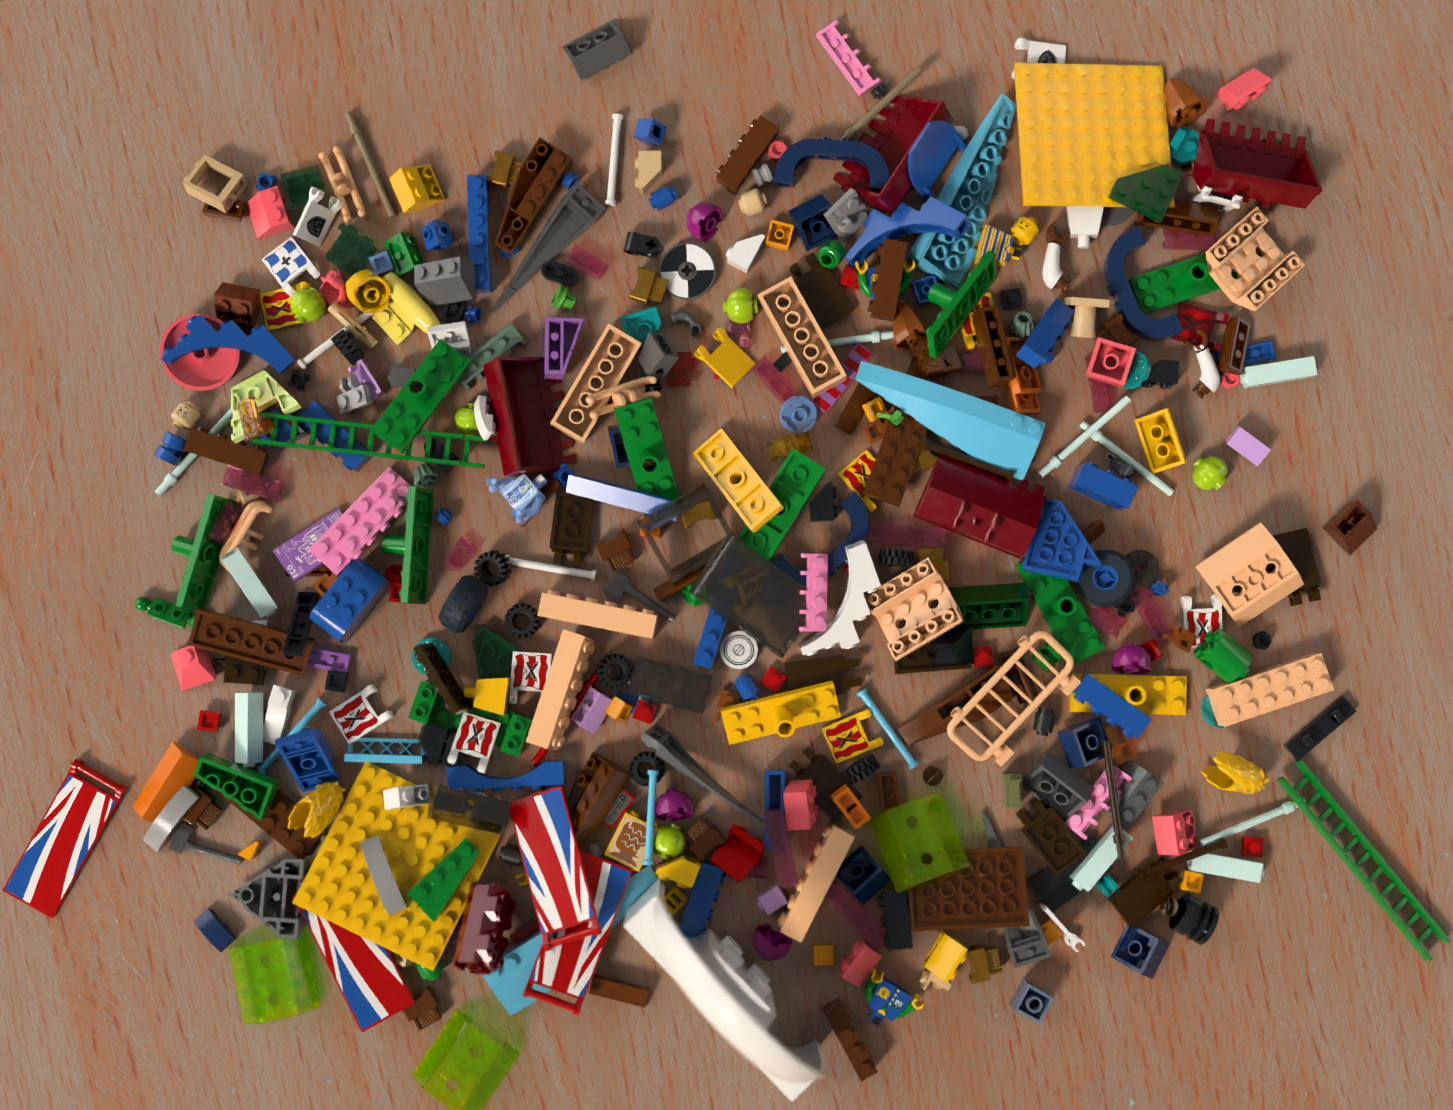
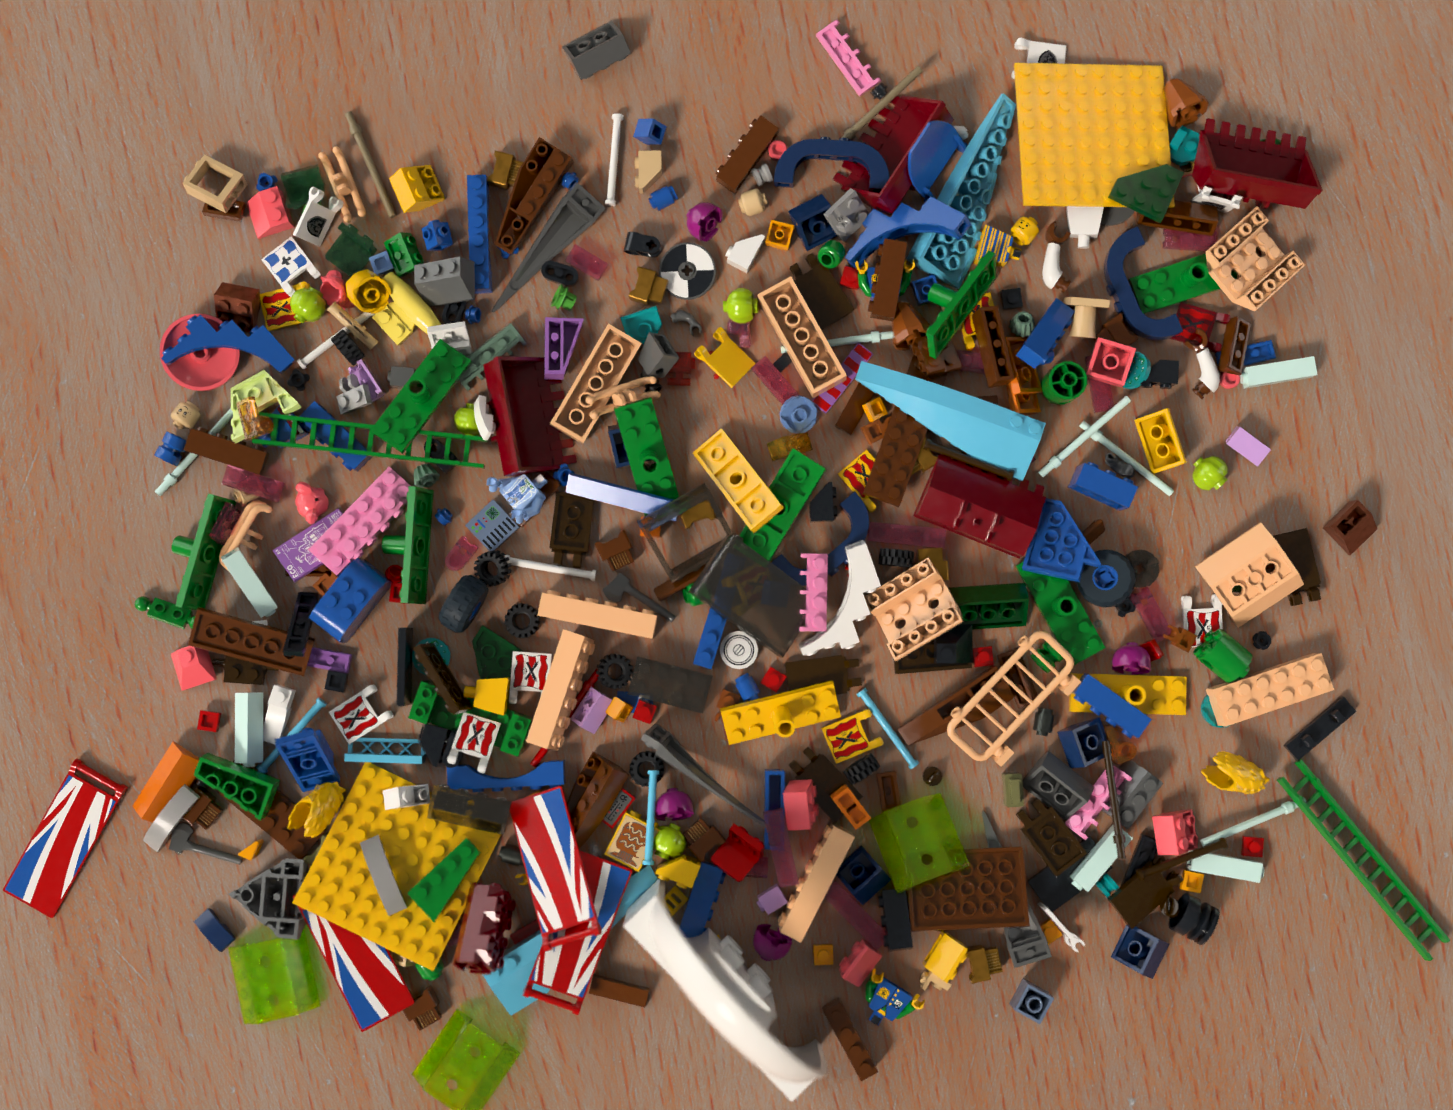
bright green hand [877,410,904,425] -> none
clear pink plate [1089,607,1126,638] -> none
blue plate [1148,580,1170,597] -> none
coral slope [1216,68,1272,112] -> none
none -> coral hair [295,482,329,524]
none -> black tile [396,628,413,706]
none -> sand blue tile [465,499,520,551]
none -> green cylinder [1041,361,1087,405]
none -> black tile [1120,834,1157,887]

